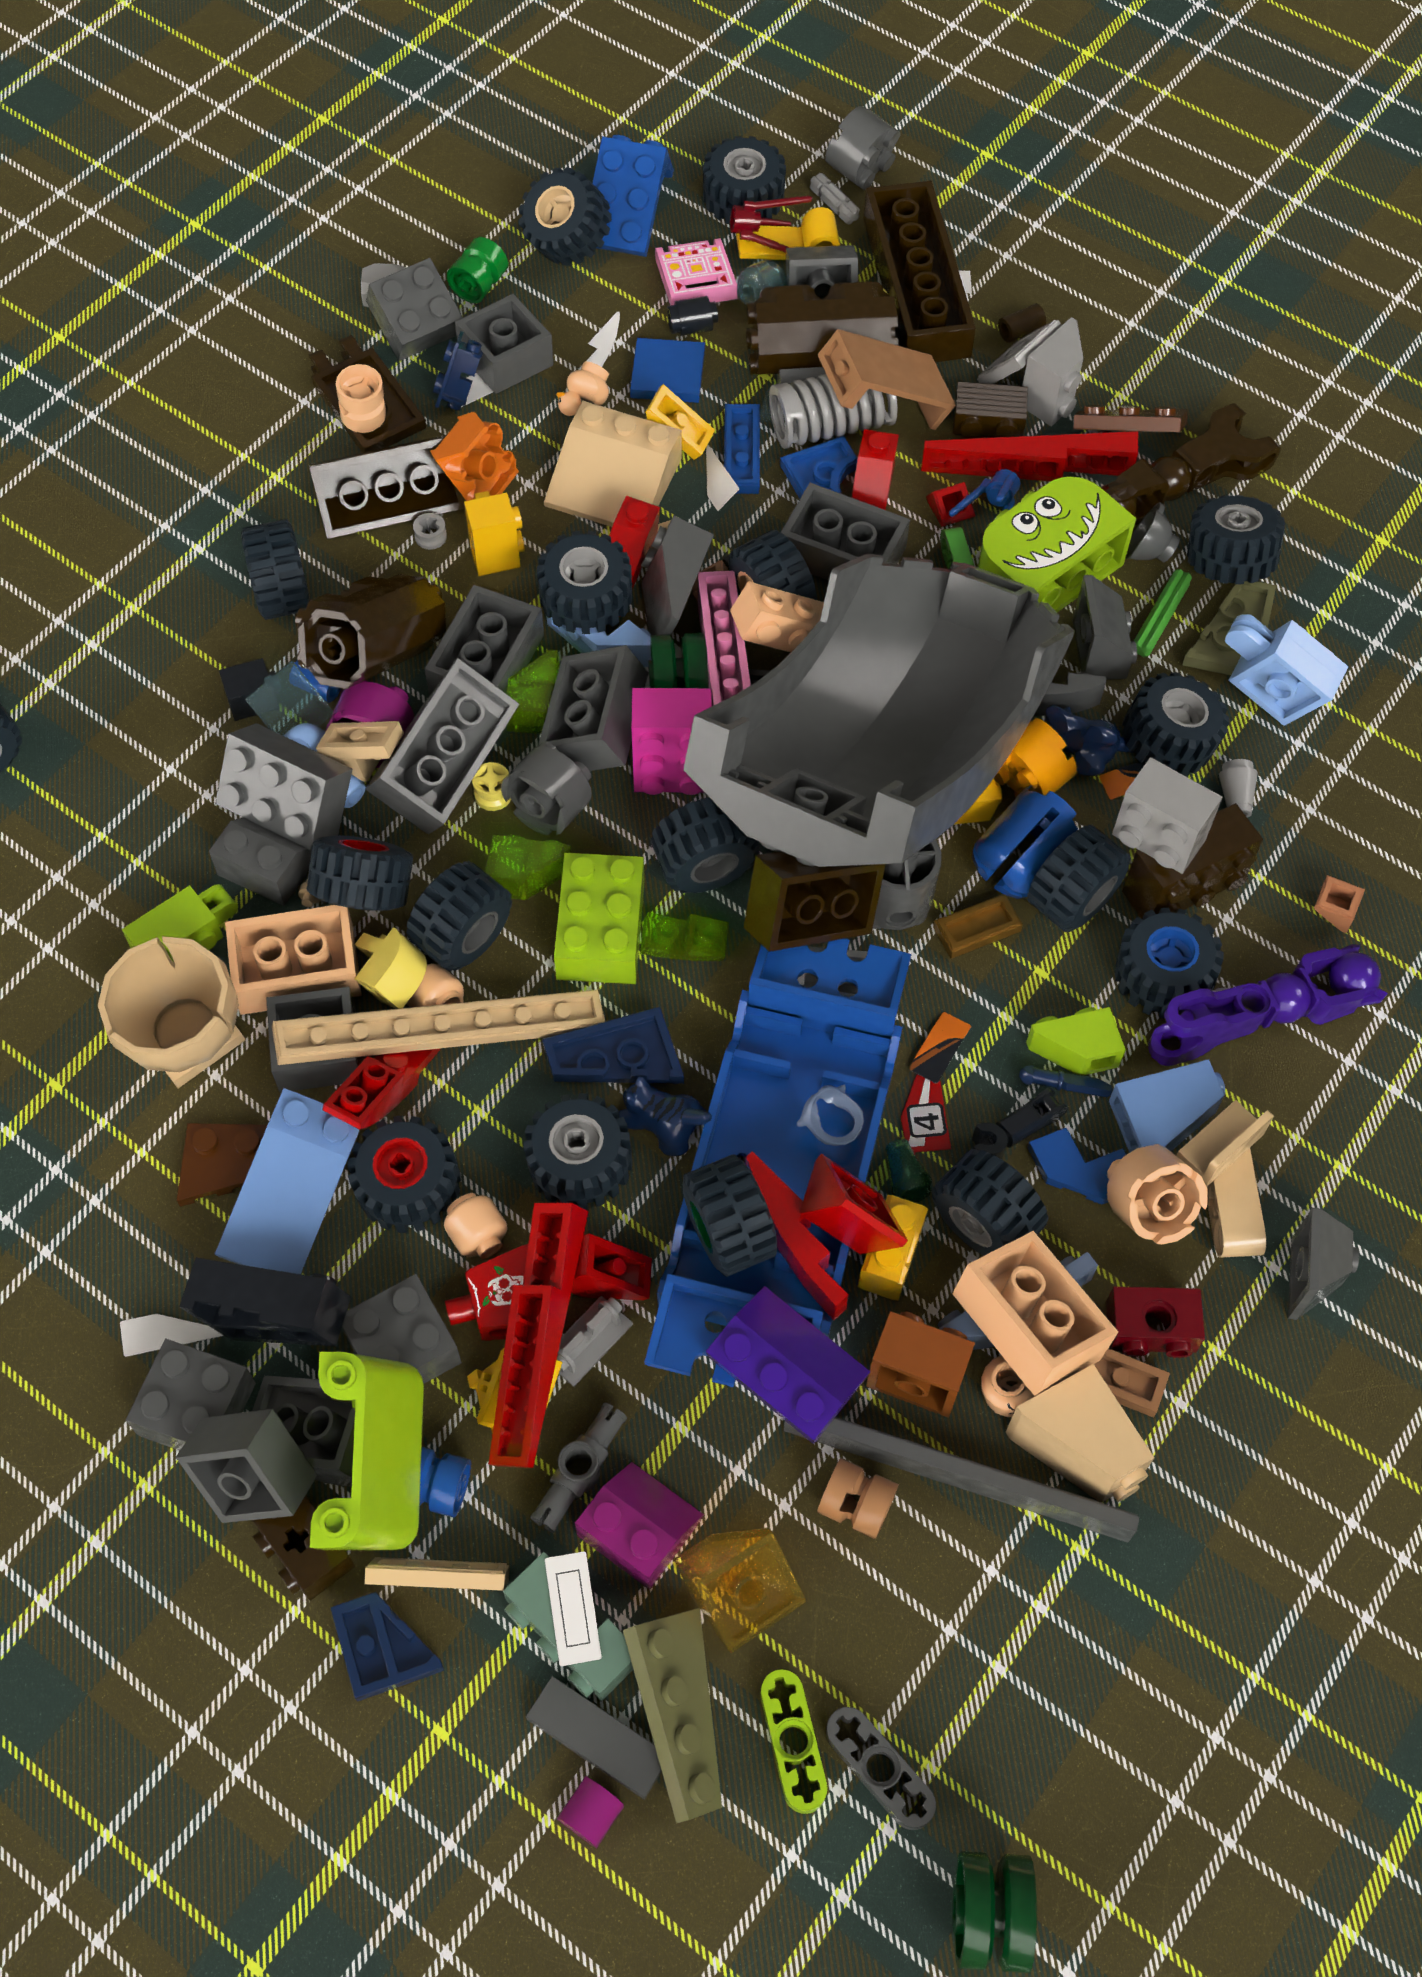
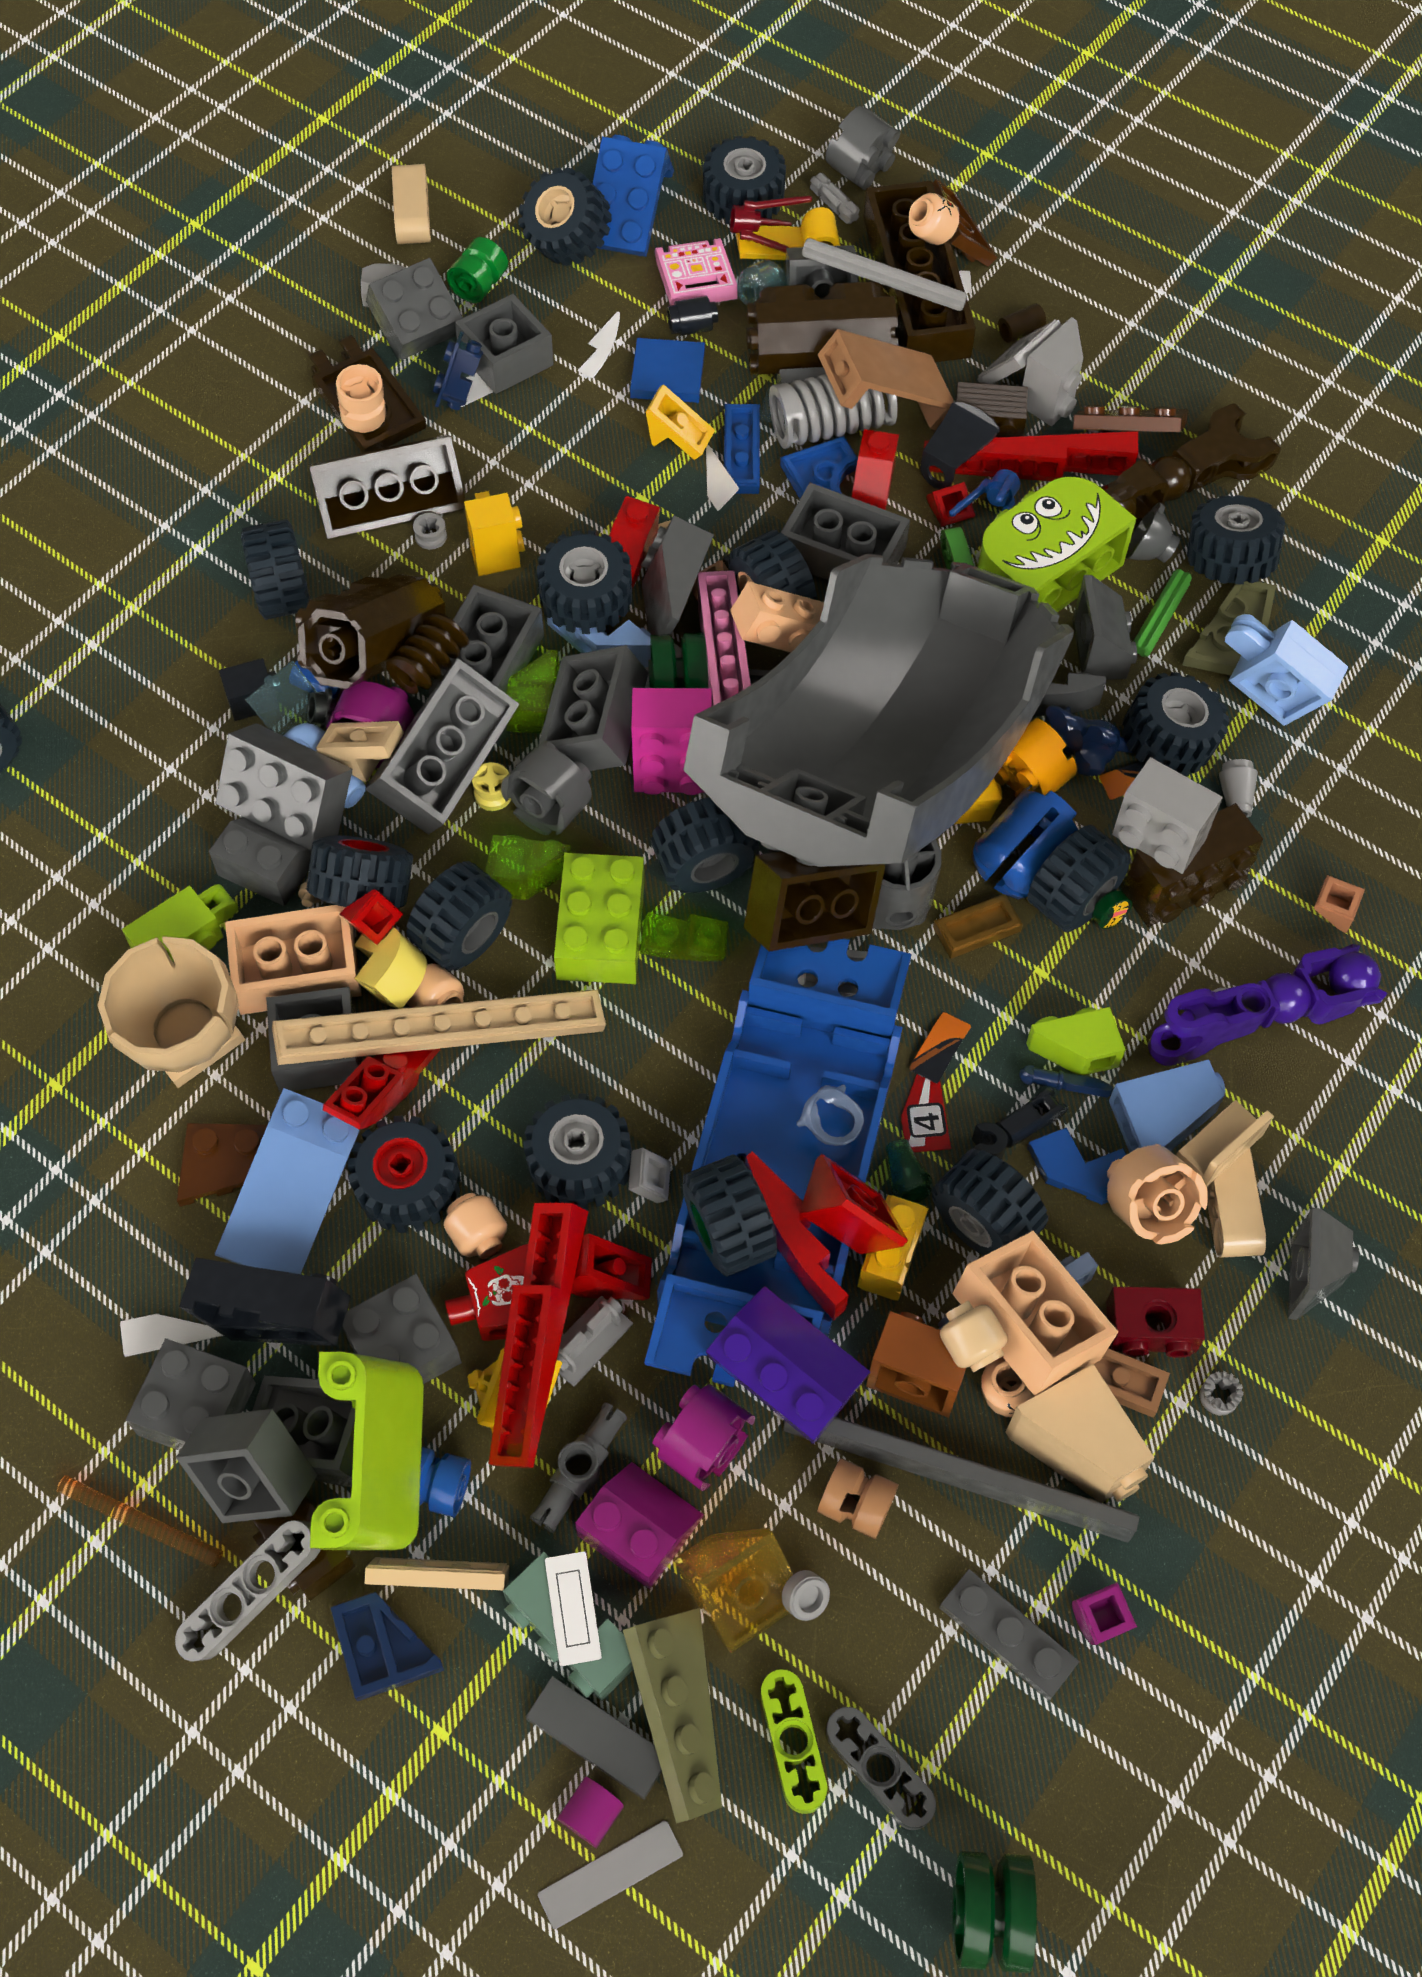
orange slope [430,411,519,501] -> none
dark blue wing [542,1007,684,1084] -> none
tan slope [544,401,682,527] -> none
light nougat animal [556,361,609,416] -> none
dark blue animal [619,1077,712,1157] -> none
black wheel [1115,908,1224,1018] -> none
none -> clear orange bar [57,1475,223,1568]
none -> light grey beam [175,1520,321,1661]
none -> pearl dark grey plate [307,688,337,729]
none -> red slope [339,889,403,945]
none -> dark brown piece [386,612,469,694]
none -> tan beam [392,164,431,245]
none -> light grey sticker [538,1821,683,1929]
none -> light grey tile [628,1148,671,1203]
none -> magenta brick [652,1384,755,1491]
none -> light grey tile [782,1570,830,1621]
none -> light grey axle [802,238,967,311]
none -> light nougat head [909,193,959,245]
none -> black piece [920,402,1000,489]
none -> reddish brown wing [932,179,998,267]
none -> dark grey plate [939,1569,1080,1701]
none -> tan head [940,1301,1008,1373]
none -> magenta brick [1072,1582,1137,1645]
none -> dark green tile [1092,890,1132,929]
none -> light grey bush [1199,1371,1244,1416]

